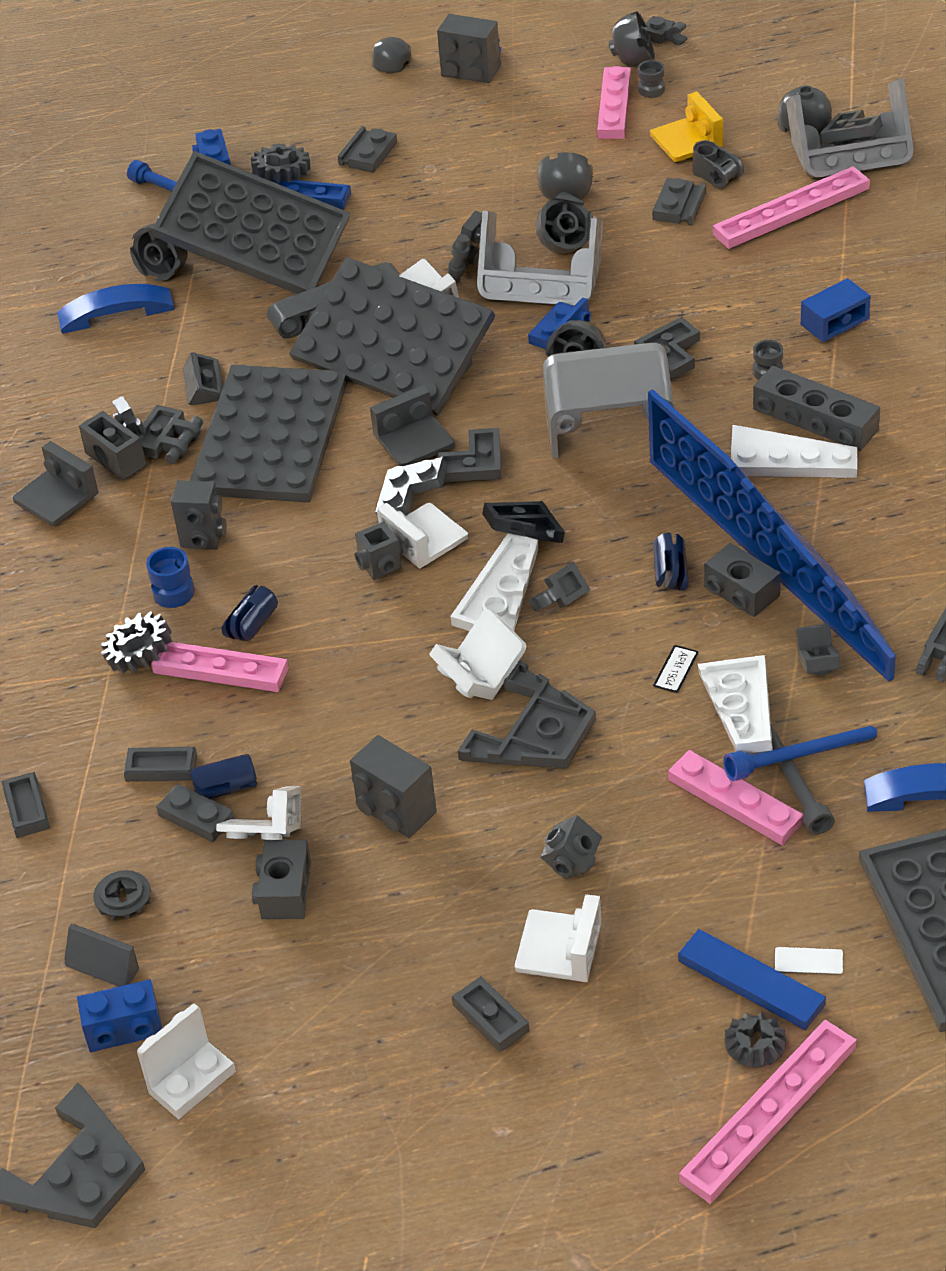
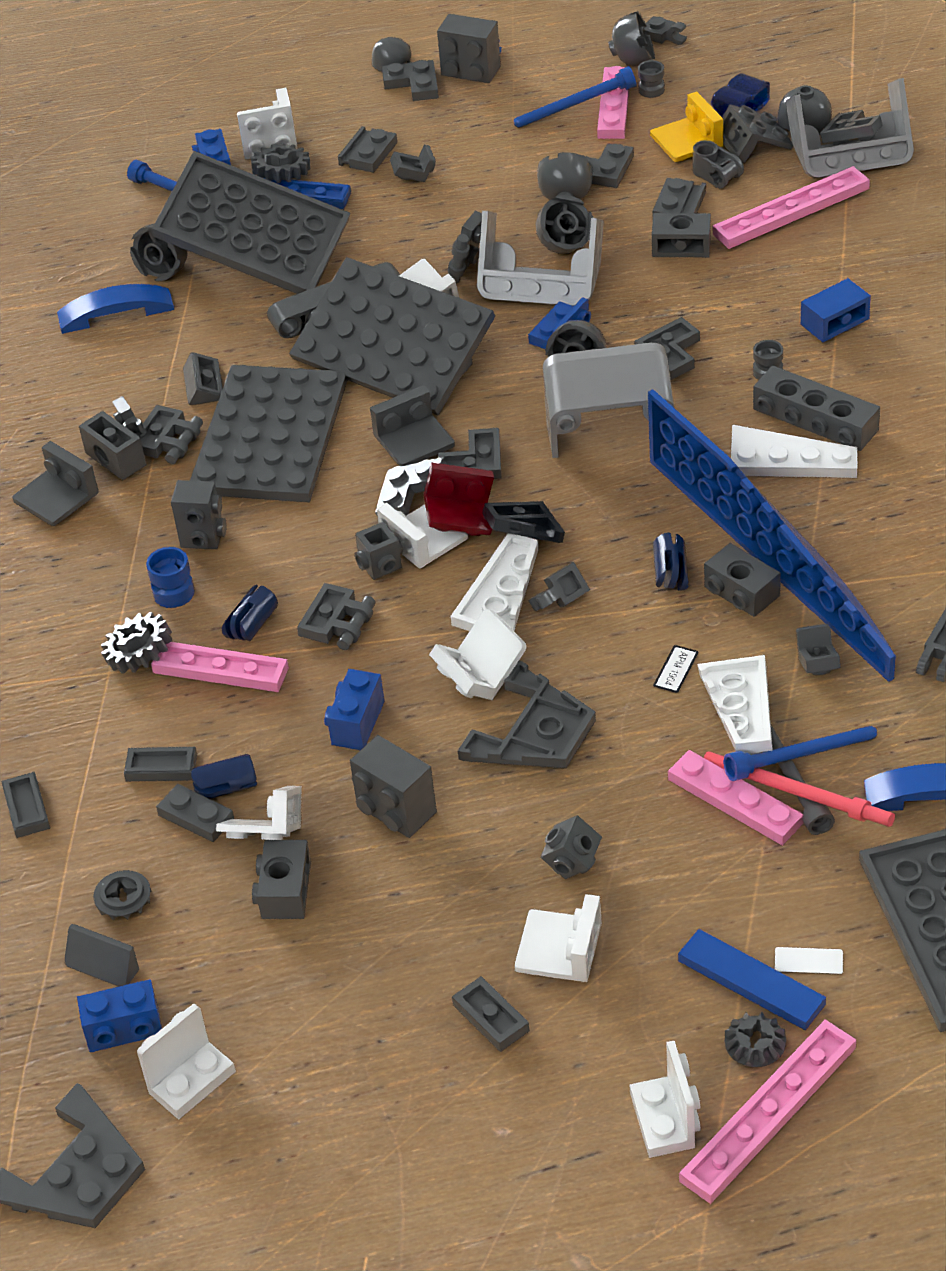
none -> white bracket [237,88,297,159]
none -> dark grey plate [297,583,376,650]
none -> blue brick [324,669,385,750]
none -> dark grey plate [382,60,439,101]
none -> dark grey bracket [390,144,436,182]
none -> dark red bracket [424,462,494,536]
none -> blue piece [514,66,637,128]
none -> dark grey plate [582,143,634,188]
none -> white bracket [630,1041,701,1158]
none -> dark grey brick [652,213,711,258]
none -> coral bar [704,751,895,827]
none -> clear blue brick [711,73,770,117]
none -> dark grey bracket [722,104,793,163]

